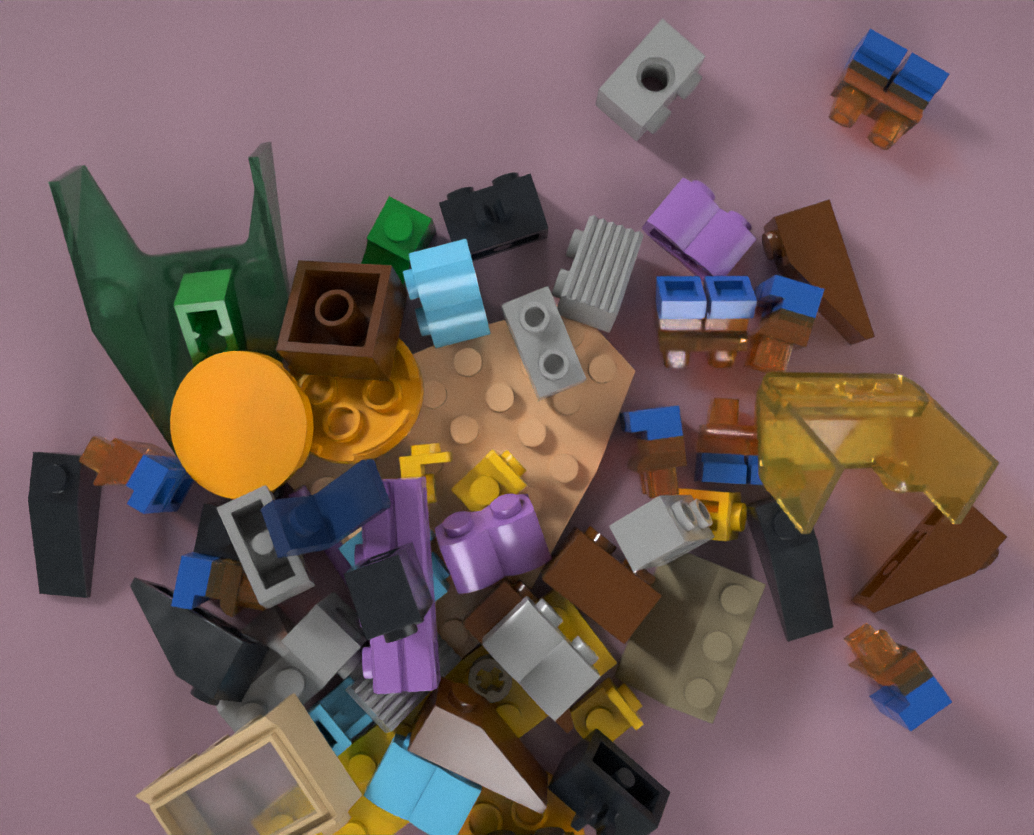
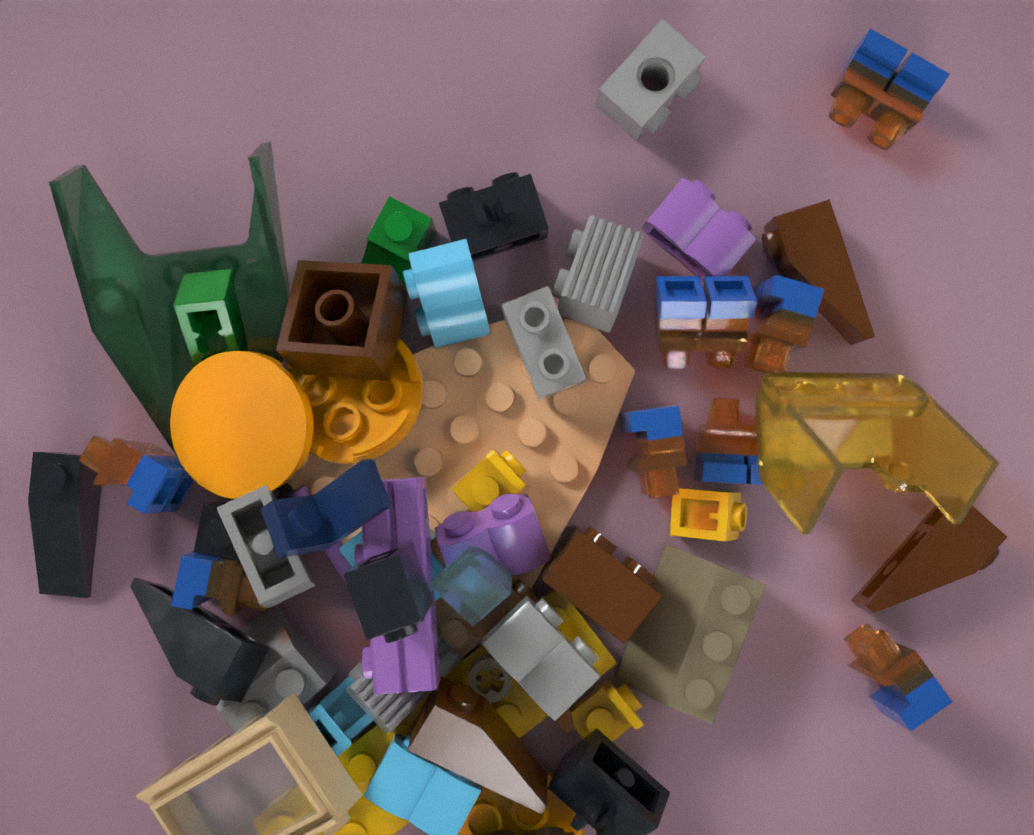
light grey brick [281,592,370,684] -> none
yellow bracket [399,443,453,513] -> none
light grey brick [609,495,714,571] -> none
black slope [746,491,834,642] -> none
none -> clear light blue brick [429,546,512,627]

